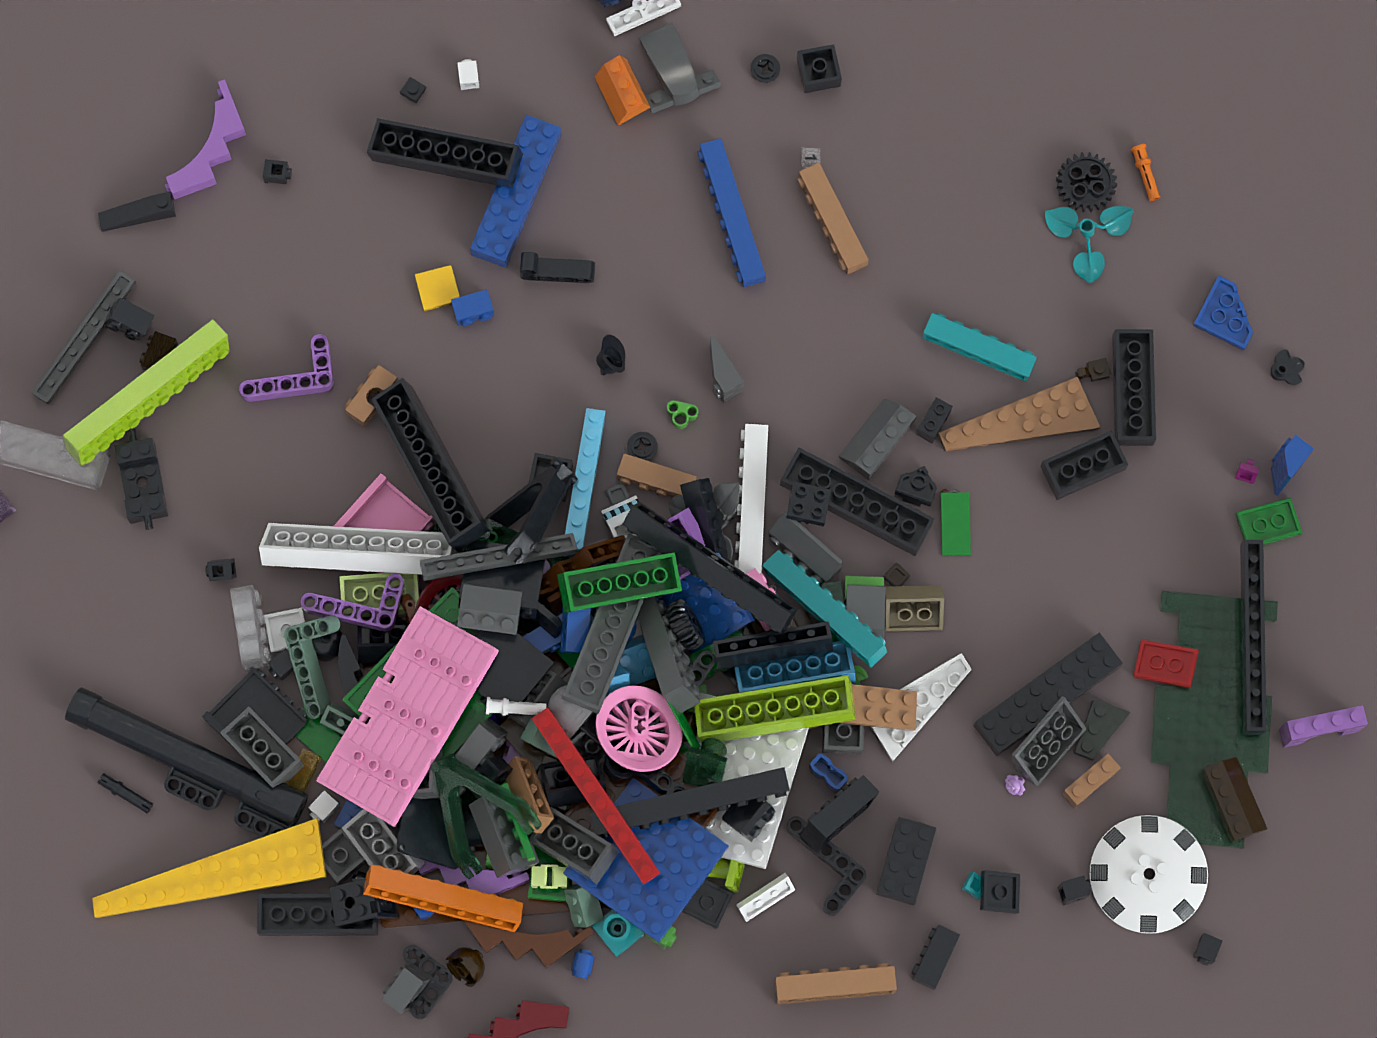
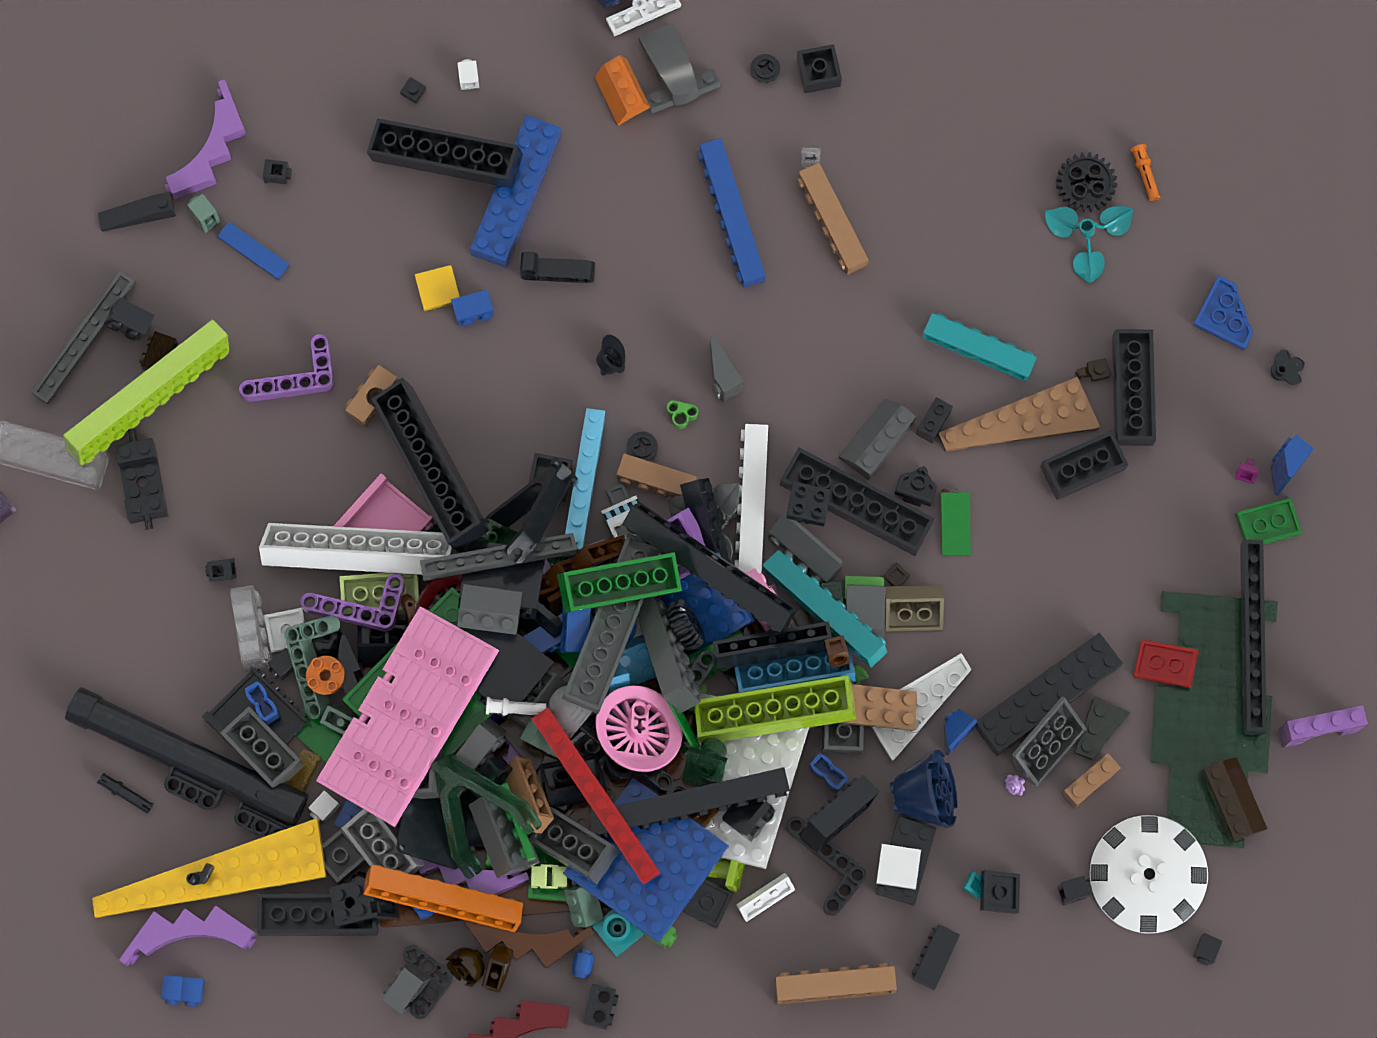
none -> medium lavender arch [119,906,256,966]
none -> blue brick [161,975,205,1007]
none -> black arm [186,863,215,885]
none -> sand green brick [187,194,220,233]
none -> blue tile [217,222,290,280]
none -> blue brick [245,681,280,725]
none -> orange plate [306,656,345,695]
none -> dark brown brick [481,944,514,993]
none -> black brick [583,984,619,1030]
none -> reddish brown brick [824,635,849,668]
none -> white tile [876,844,921,890]
none -> dark blue cone [890,750,958,828]
none -> blue slope [944,709,978,756]

